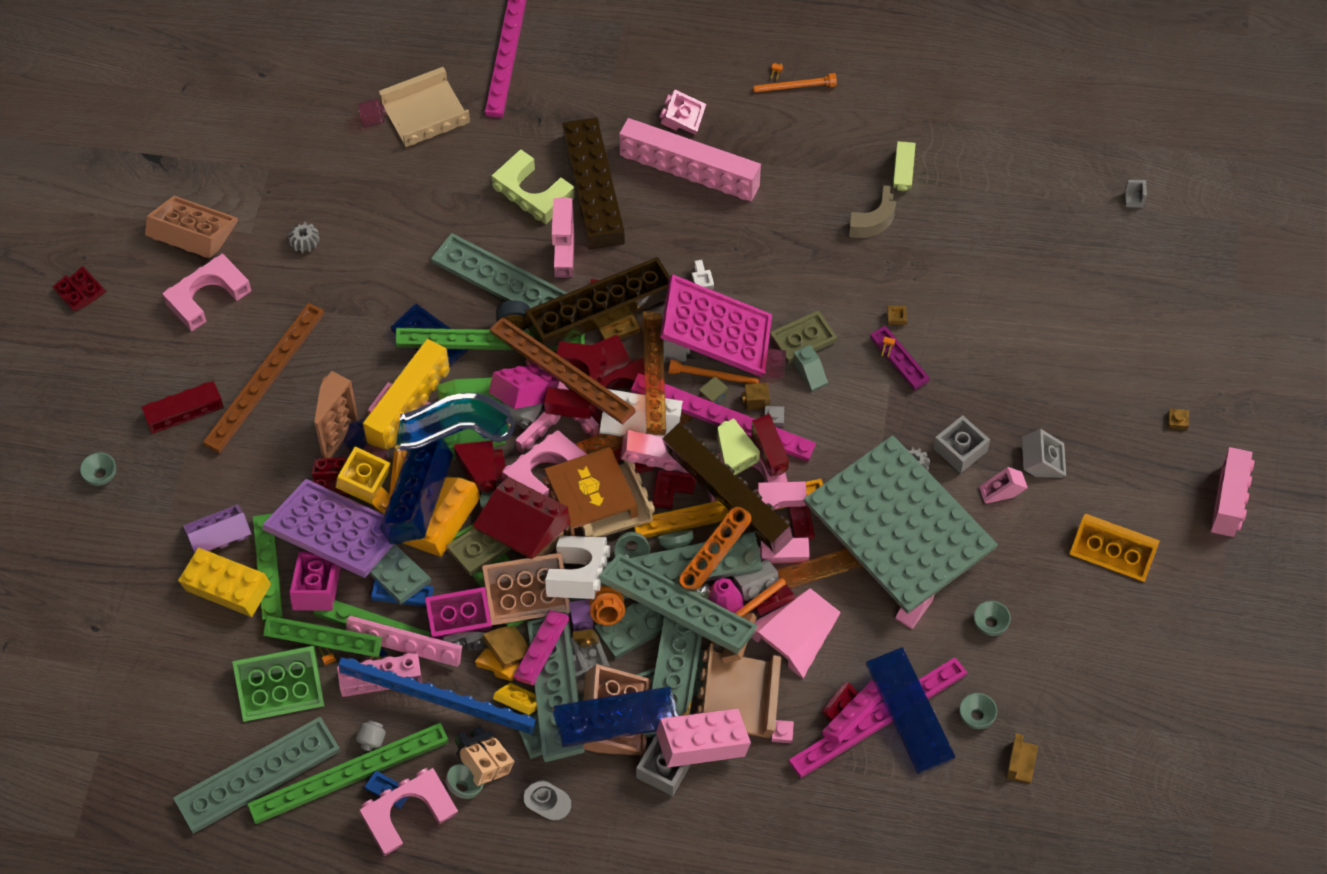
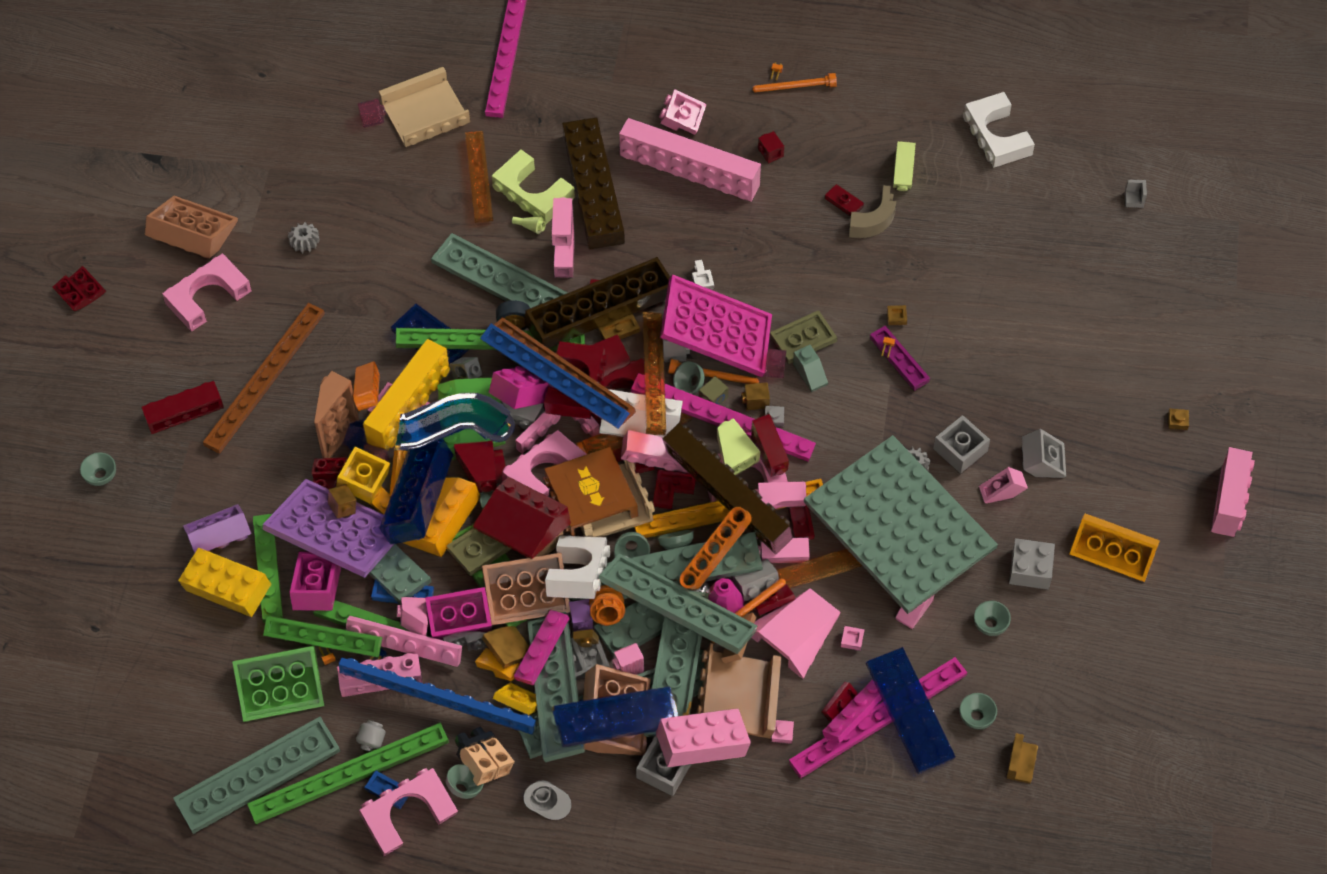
none -> pearl gold brick [328,484,356,519]
none -> orange beam [353,361,380,411]
none -> bright pink slope [396,597,428,636]
none -> dark grey brick [449,357,482,379]
none -> clear orange plate [465,131,493,223]
none -> blue plate [480,323,630,429]
none -> yellowish green cone [512,216,546,234]
none -> bright pink brick [612,643,644,675]
none -> sand green piece [673,361,704,395]
none -> dark red brick [758,131,784,164]
none -> dark red plate [825,184,864,216]
none -> bright pink plate [841,626,864,651]
none -> white arch [963,92,1035,167]
none -> light grey brick [1009,538,1055,590]

